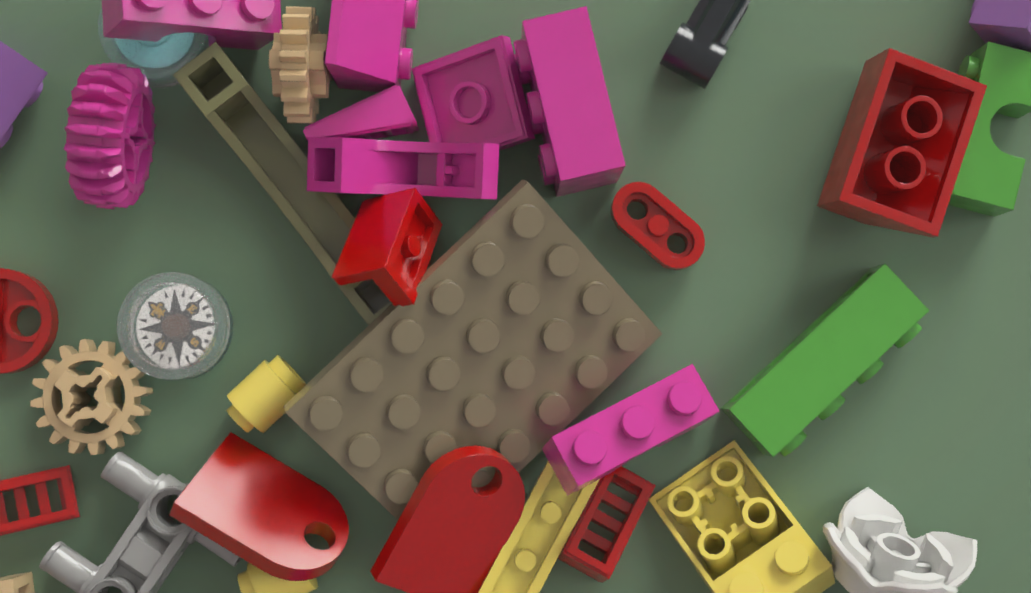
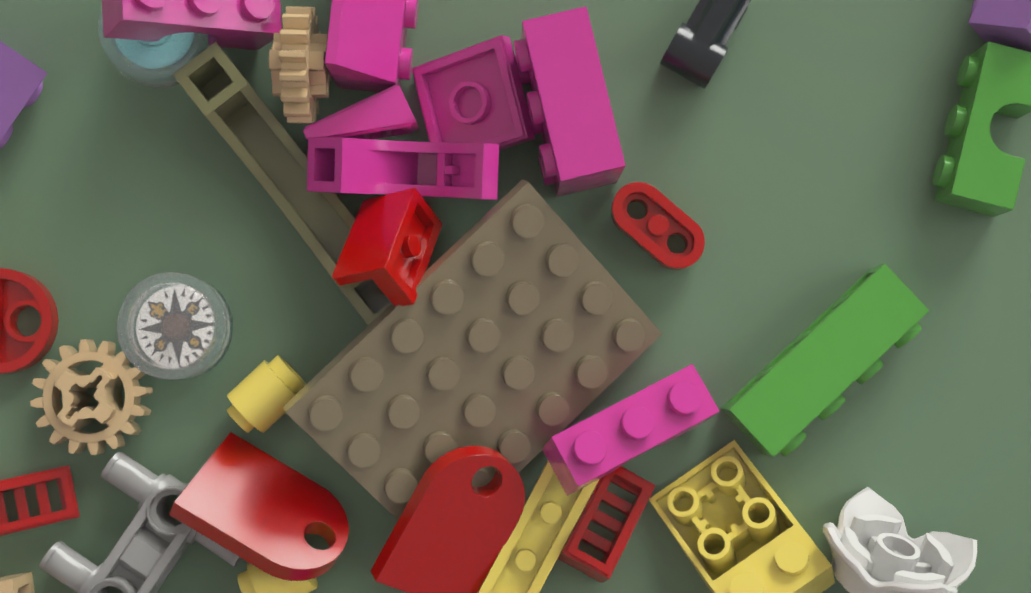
dark pink gear [63,62,156,209] -> none
red slope [817,48,987,238] -> none

